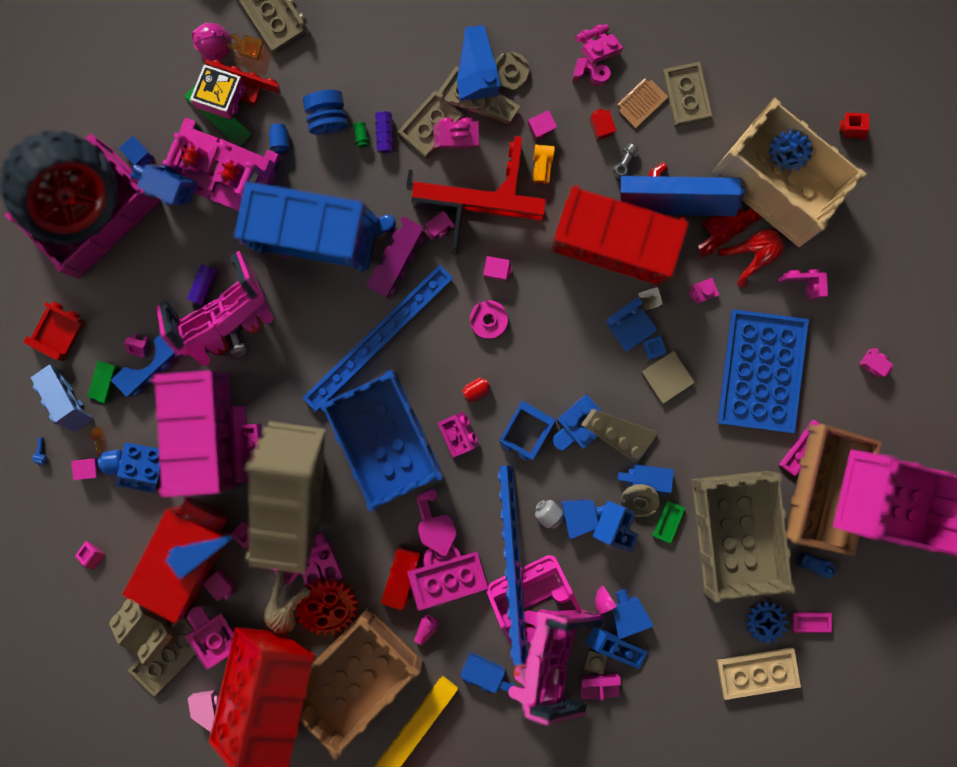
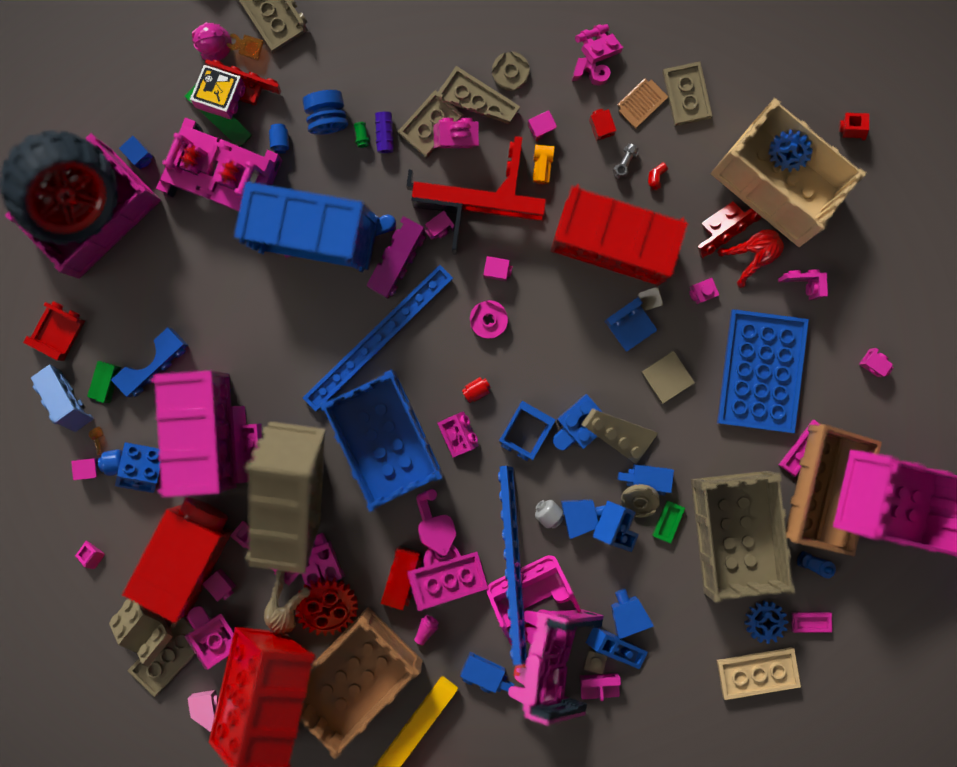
blue hand [32,437,47,465] -> none
dark pink tile [124,333,148,358] -> none
blue brick [130,164,198,206] -> none
dark pink container [156,251,273,366] -> none
blue slope [165,536,233,579] -> none
dark purple axle [187,264,218,305] -> none
flat silver bar [229,325,248,358] -> none
blue wedge [457,25,500,101] -> none
dark pink brick [594,585,617,614] -> none
blue brick [620,176,744,216] -> none
blue tile [642,336,667,360] -> none

